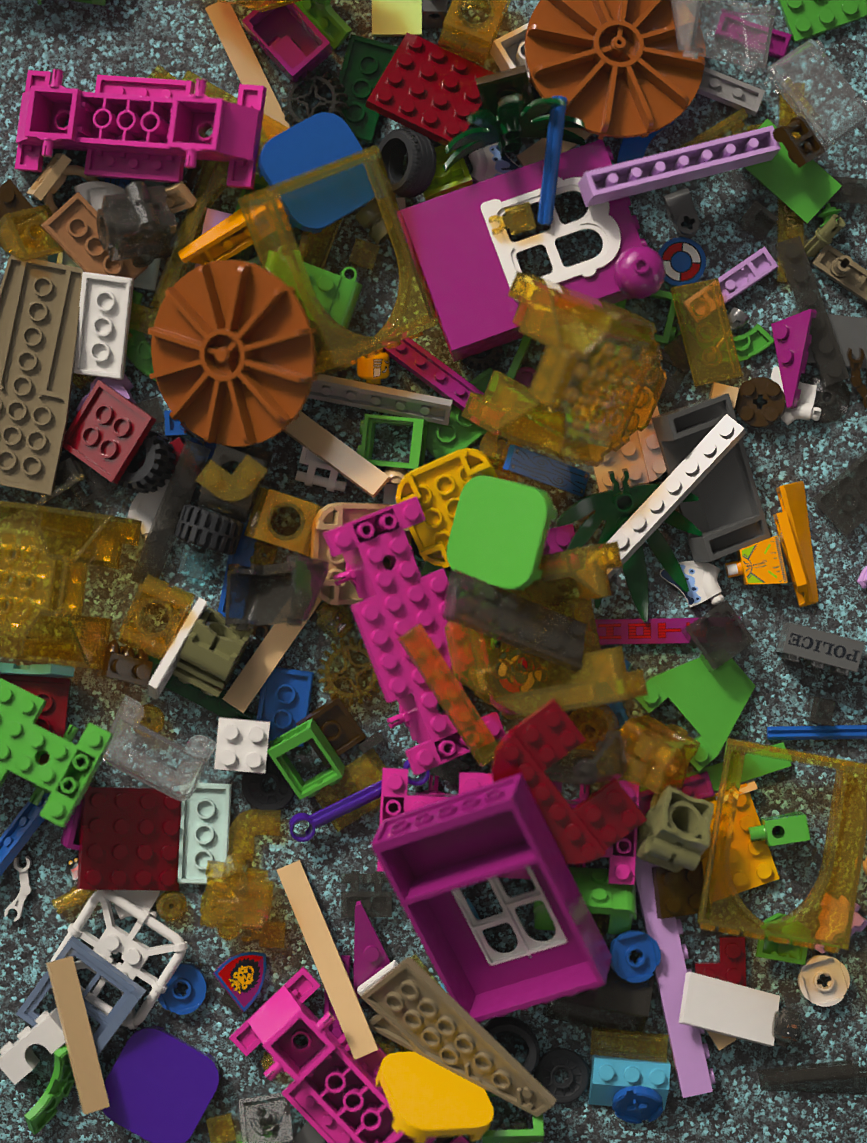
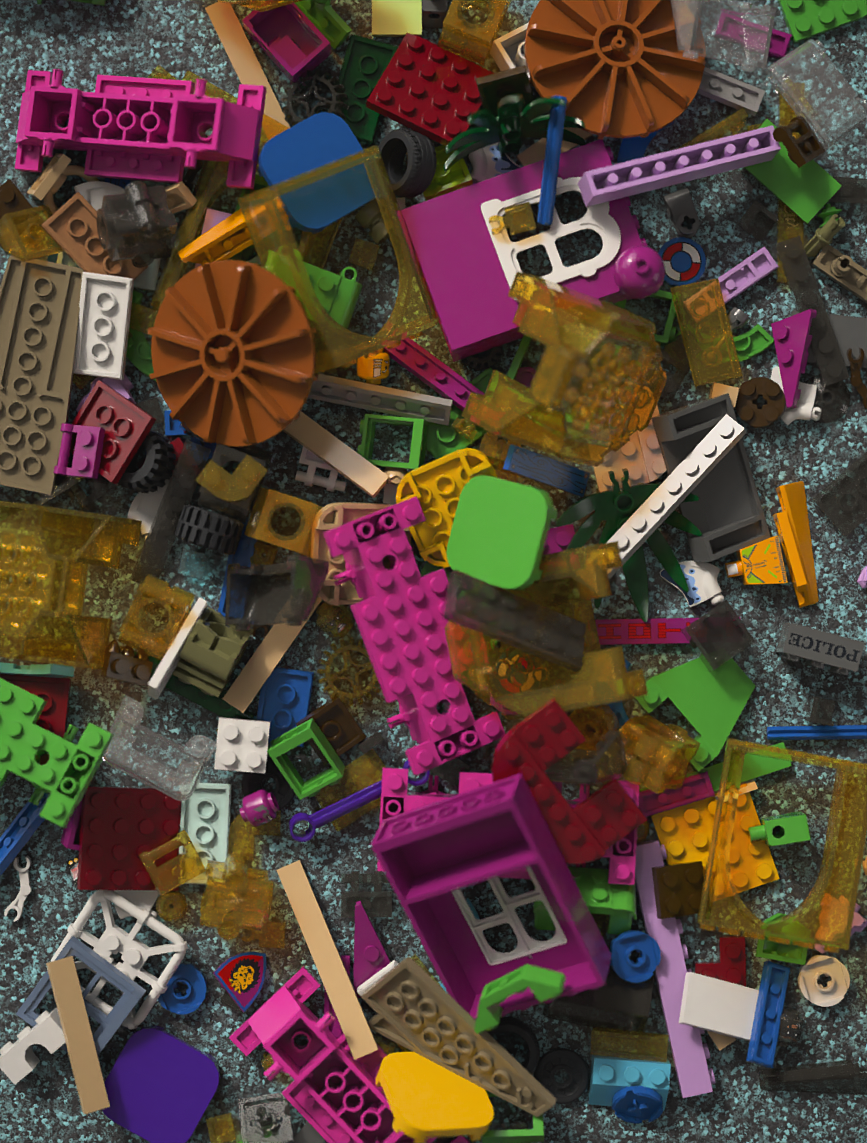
bright green tile [24,1043,75,1135] -> none
clear yellow pin [52,885,97,914] -> none
clear yellow plate [133,704,164,736] -> none
tile [398,624,498,767] -> none
olive piece [636,786,714,873] -> none
none -> magenta plate [53,423,105,479]
none -> clear yellow plate [139,830,206,896]
none -> magenta head [240,789,279,827]
none -> clear yellow plate [451,417,478,442]
none -> bright green slope [474,964,566,1034]
none -> blue tile [746,961,790,1068]

